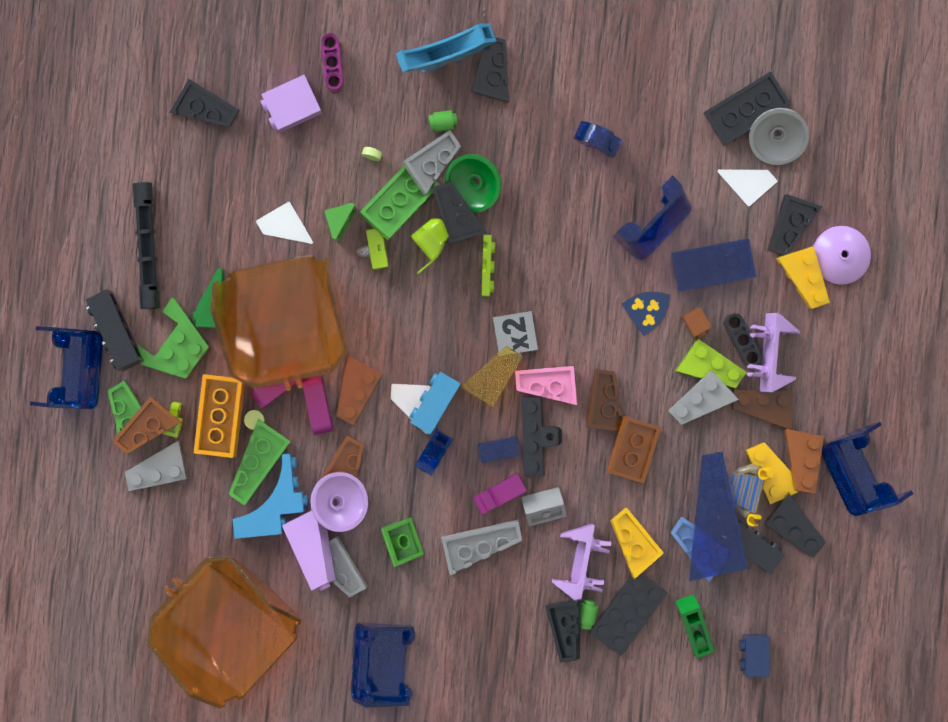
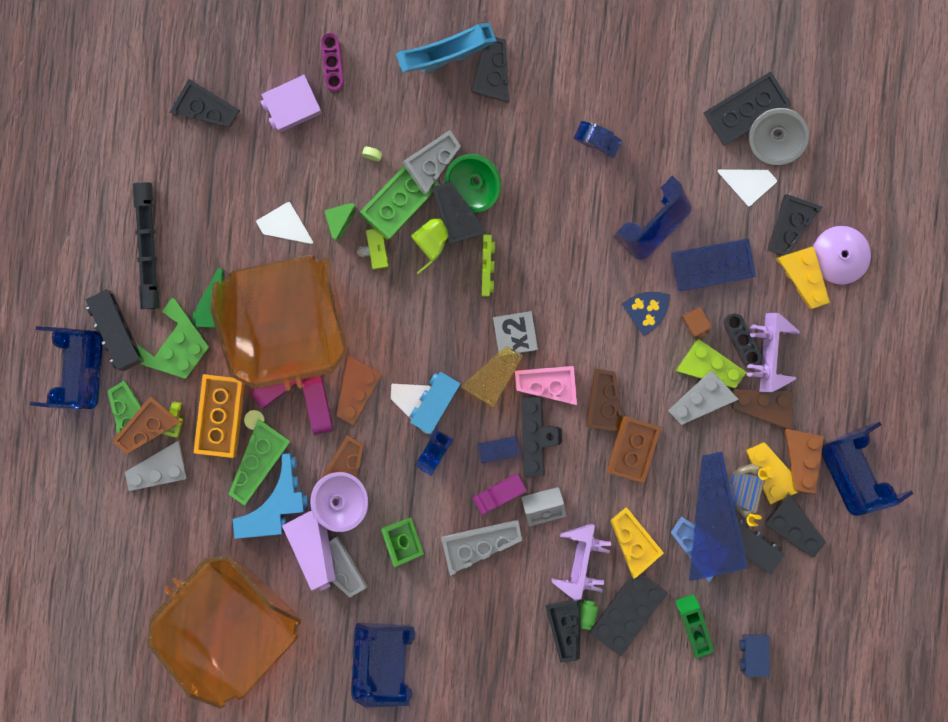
bright green brick [429,110,458,132] -> none

